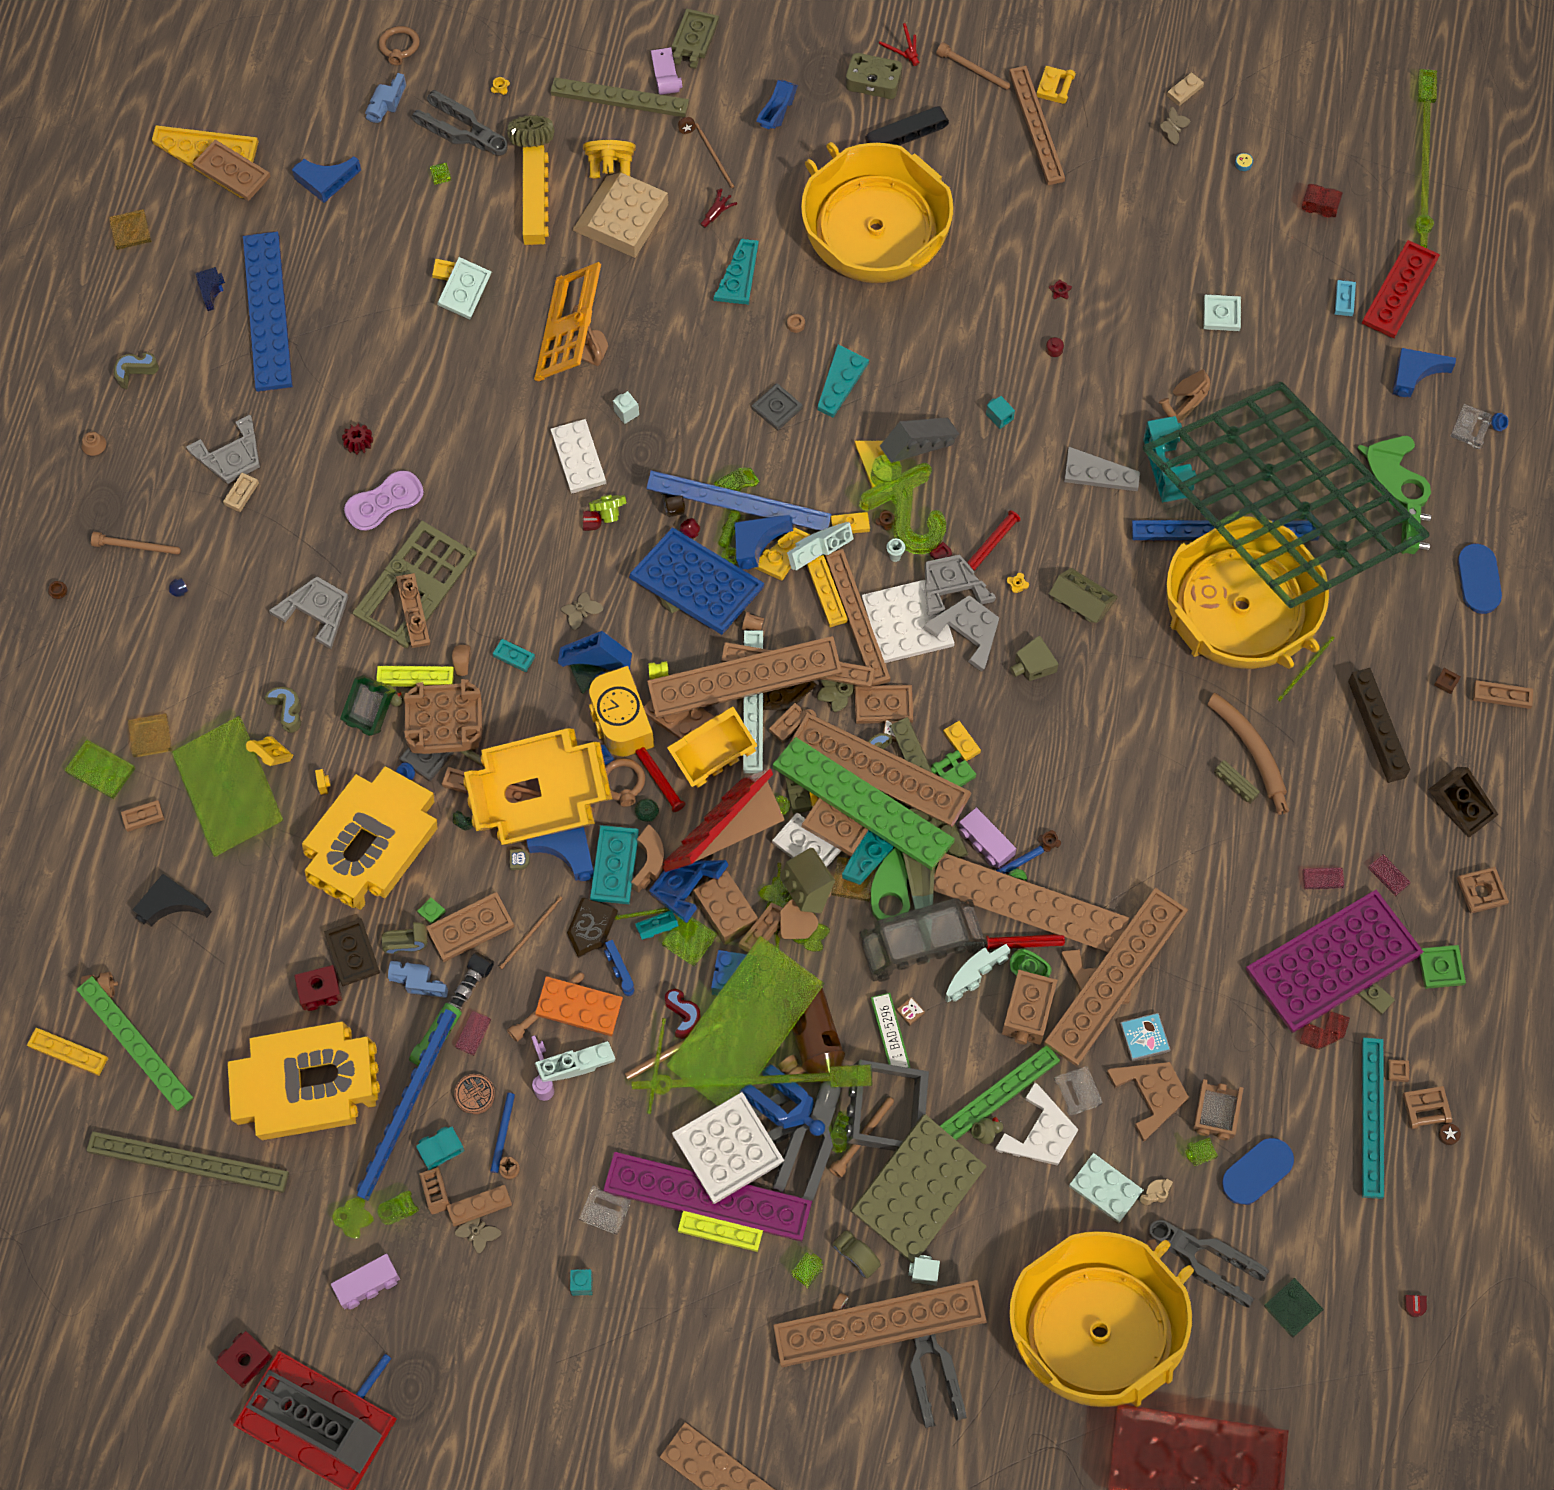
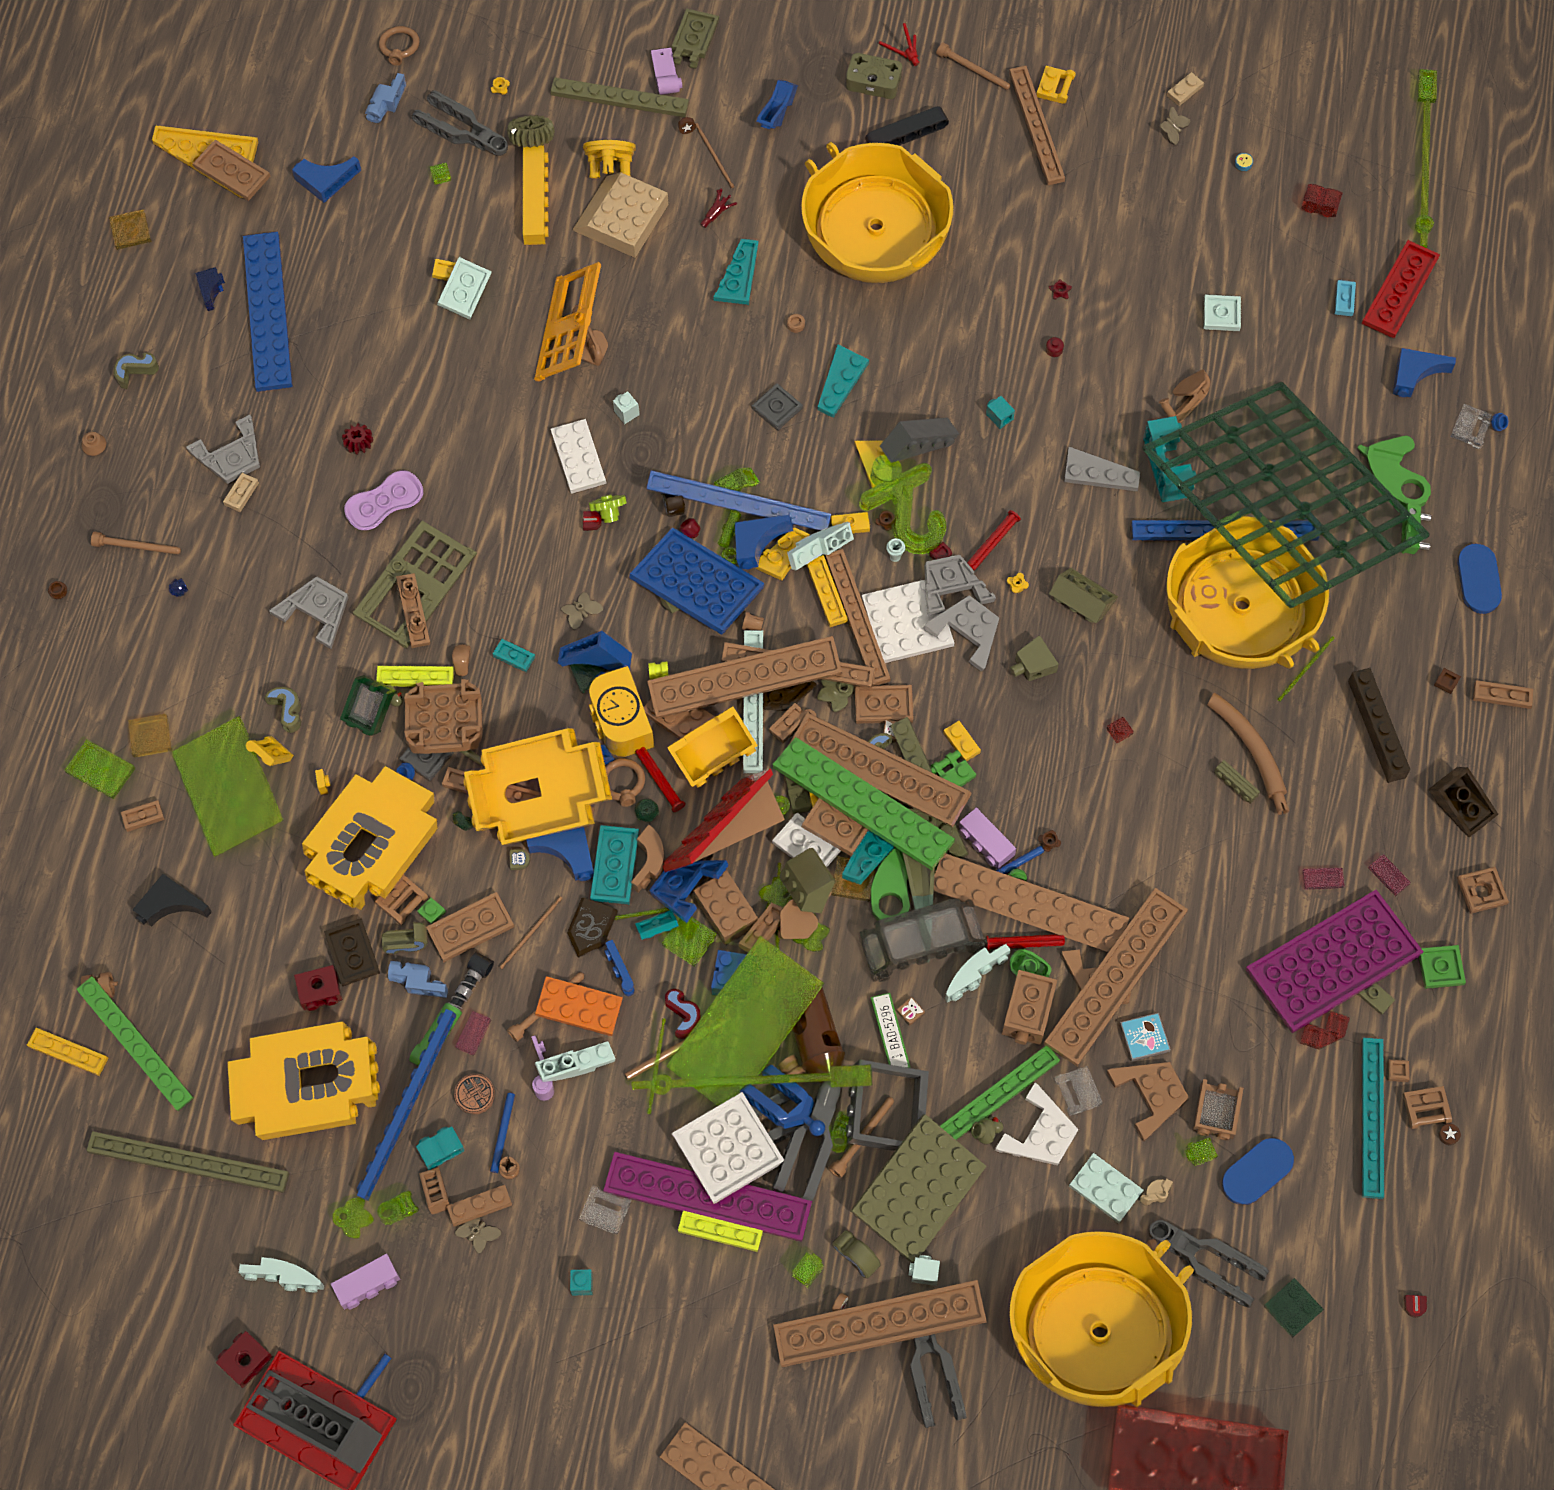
none -> light aqua slope [239,1257,324,1292]
none -> medium nougat plate [375,875,428,925]
none -> clear red plate [1107,717,1134,743]

